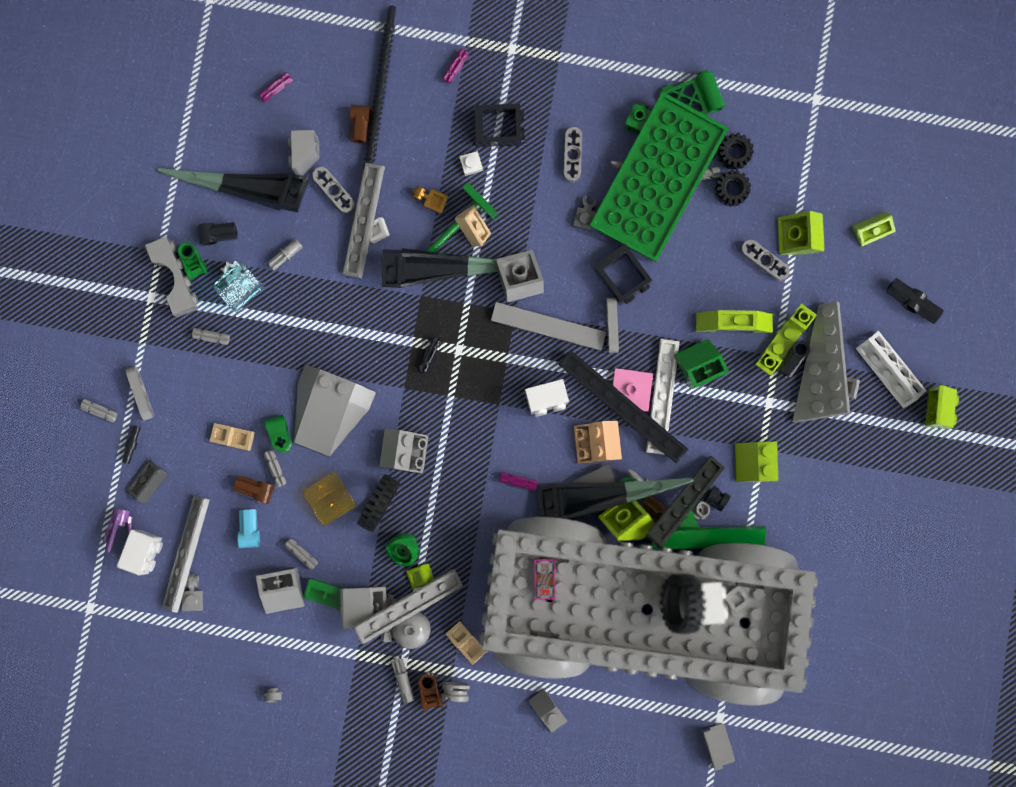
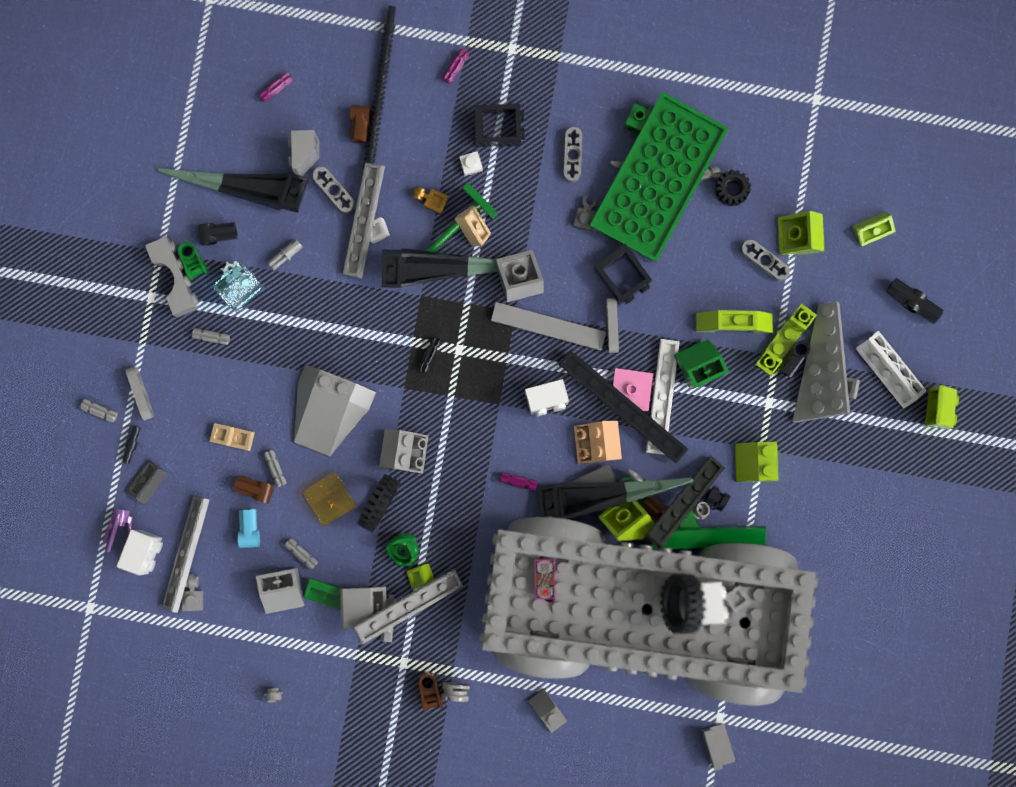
green piece [264,414,292,453] -> none
light grey piece [391,655,415,703] -> none
light grey cylinder [392,612,431,649] -> none
tan slope [446,621,487,665] -> none
green piece [659,69,726,115] -> none
black tyre [718,133,754,170] -> none

